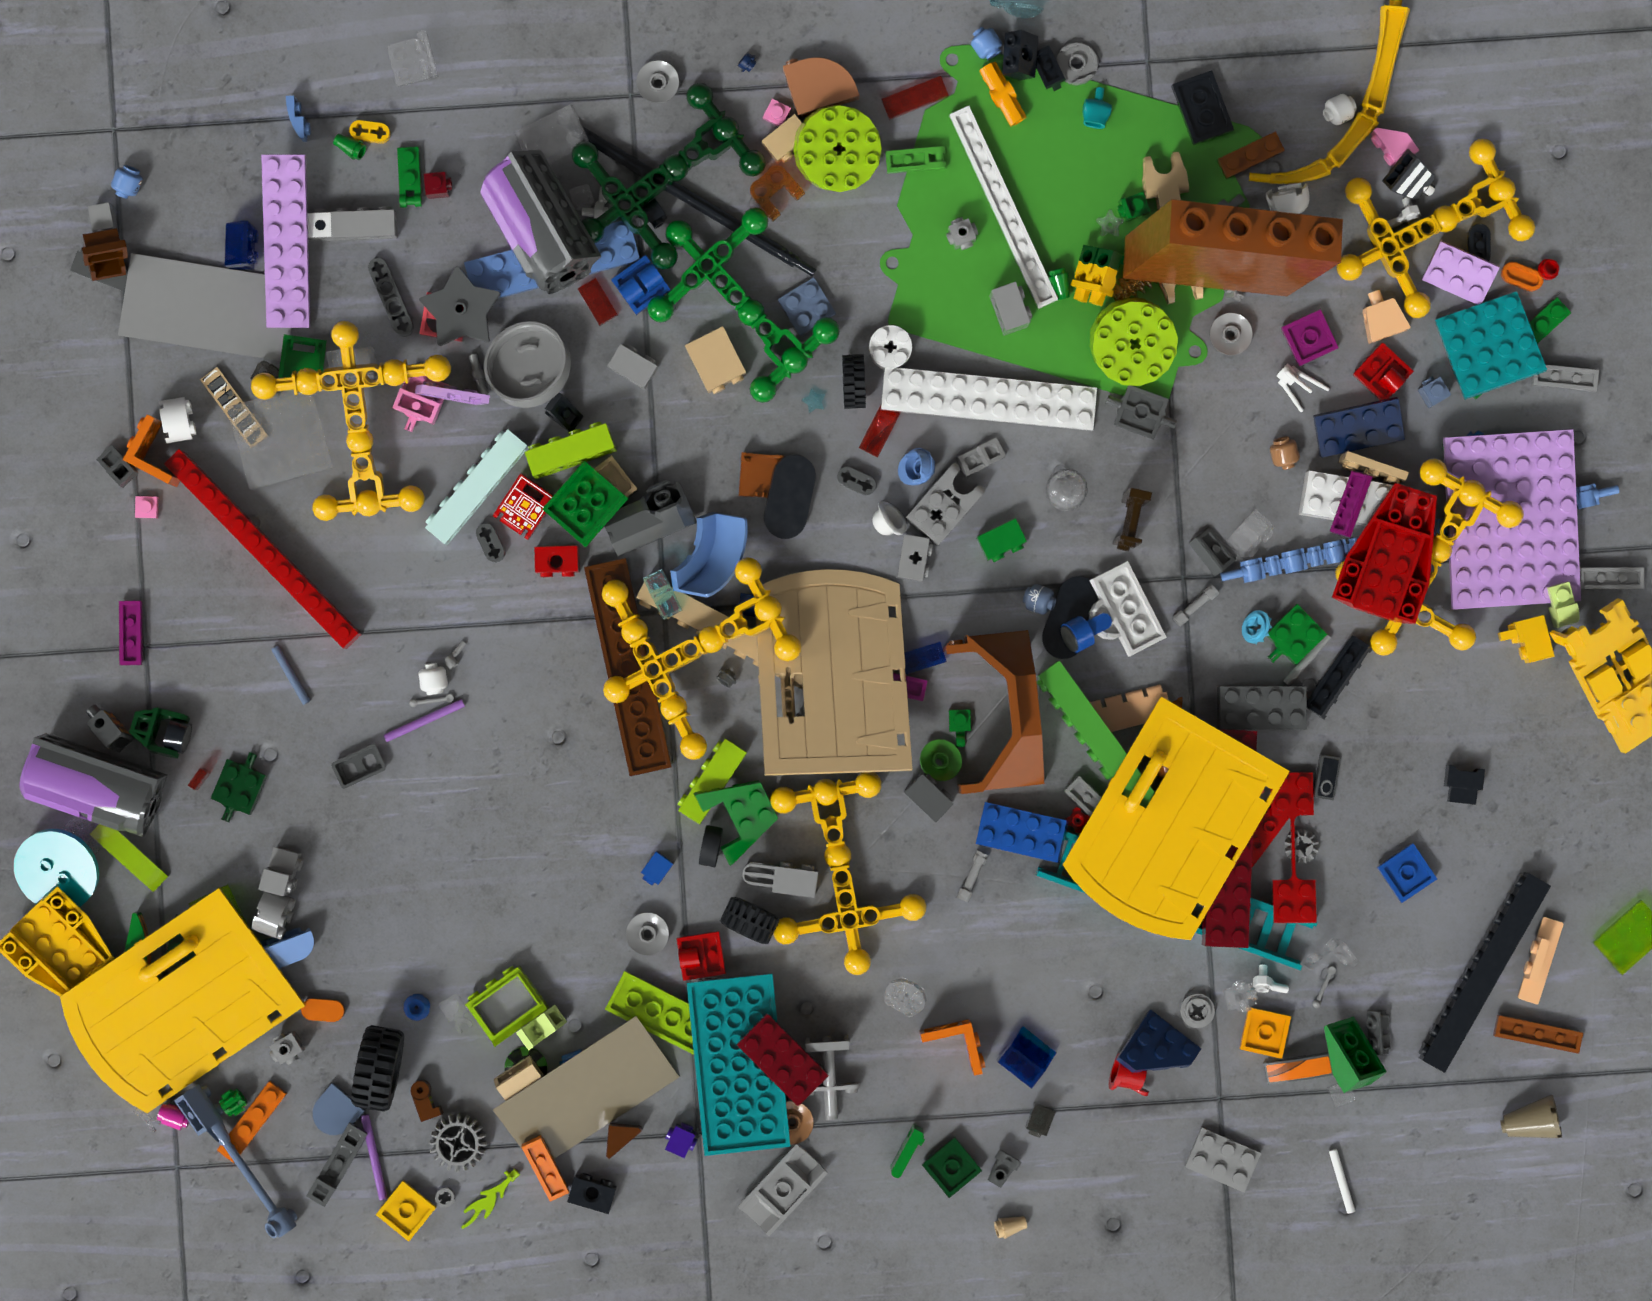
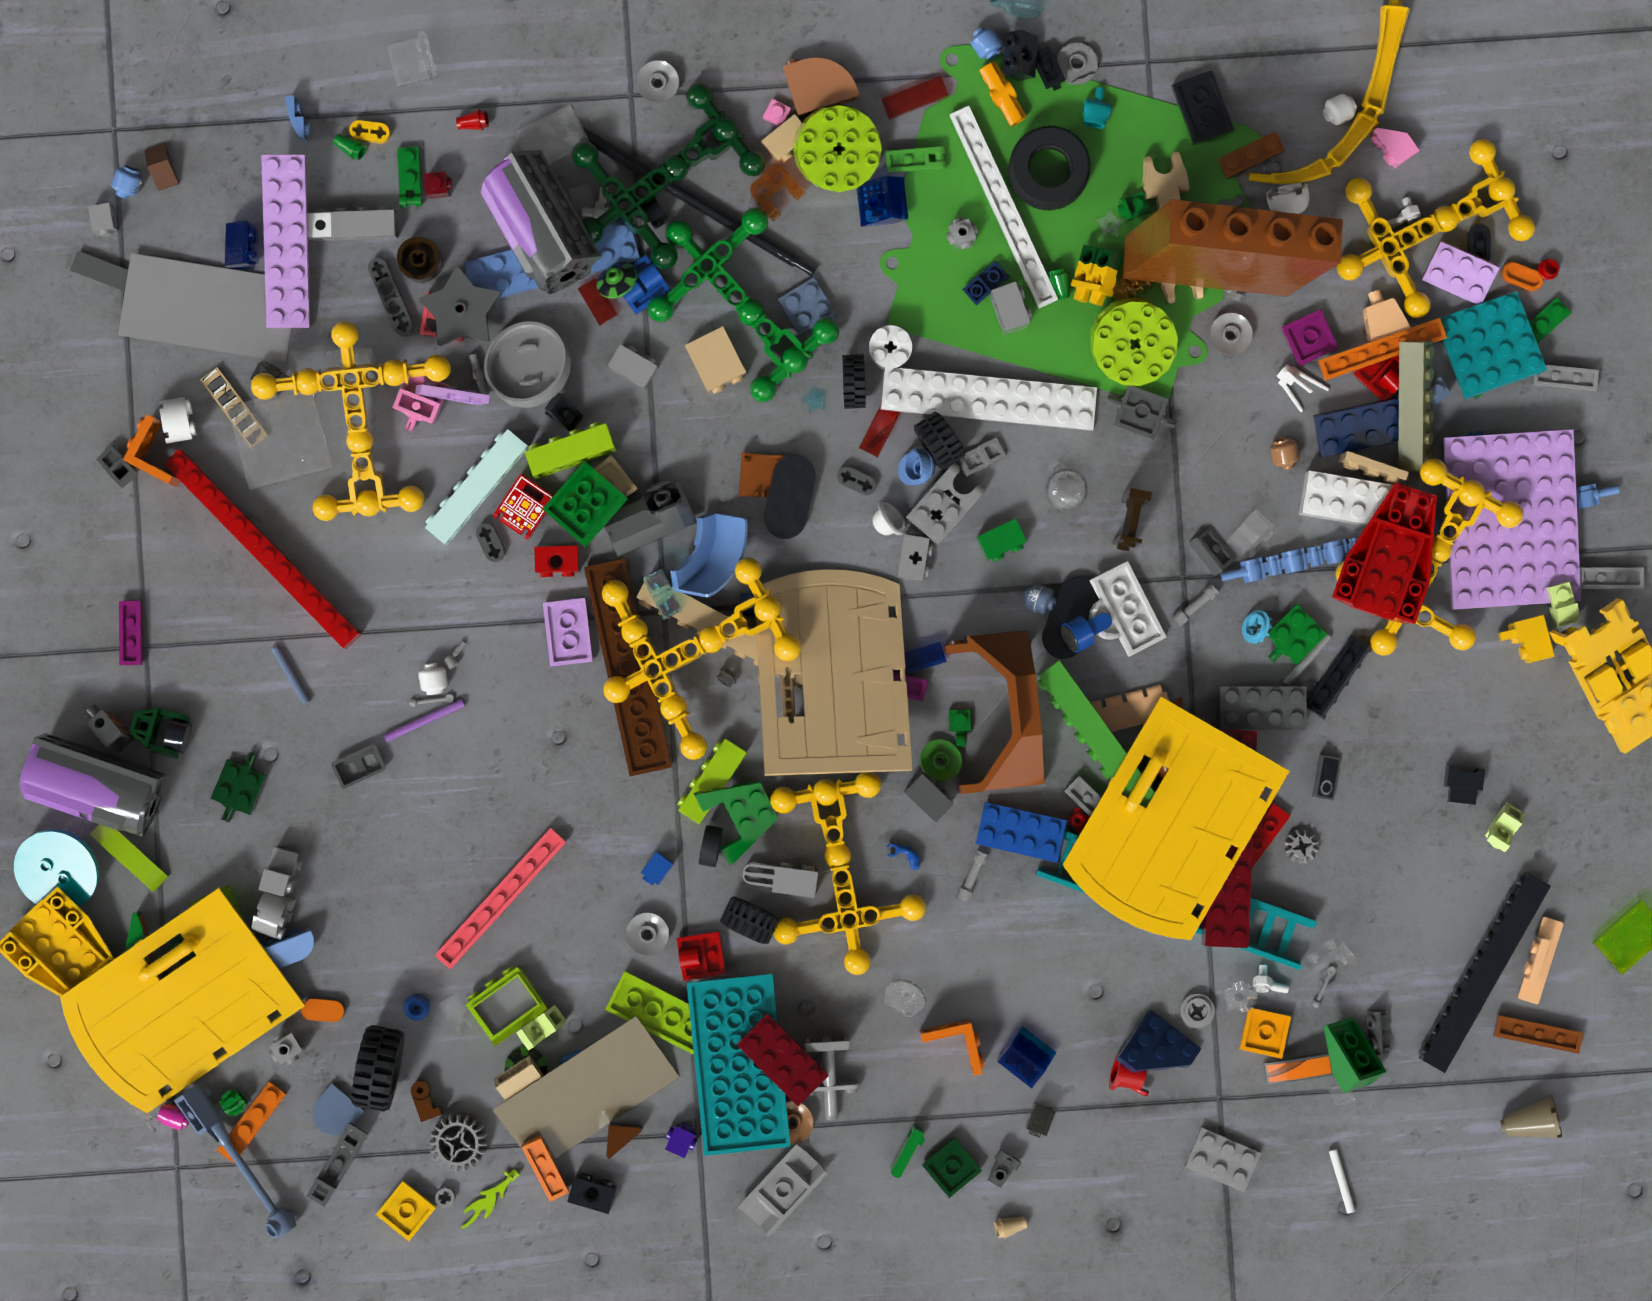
reddish brown plate [82,228,128,281] -> none
bright pink plate [135,496,159,519] -> none
clear red tile [188,768,211,790] -> none
green container [278,334,327,378] -> none
medium lavender bar [361,1114,388,1200] -> none
dark blue plate [737,52,757,72] -> none
red hinge [1270,772,1317,923] -> none
magenta plate [1330,471,1373,538] -> none
blue plate [1377,843,1437,903] -> none
black torso [1382,149,1435,201] -> none
none -> reddish brown slope [145,143,179,191]
none -> dark brown brick [397,237,443,283]
none -> coral plate [435,828,567,970]
none -> red cone [456,109,489,130]
none -> lavender plate [543,598,593,667]
none -> dish [597,262,637,298]
none -> clear blue slope [857,176,909,227]
none -> blue piece [886,843,921,870]
none -> black tyre [914,411,965,470]
none -> dark blue slope [962,261,1010,305]
none -> black tyre [1008,125,1091,211]
none -> orange plate [1318,318,1447,381]
none -> brick [1398,340,1434,472]
none -> yellowish green brick [1485,802,1525,852]

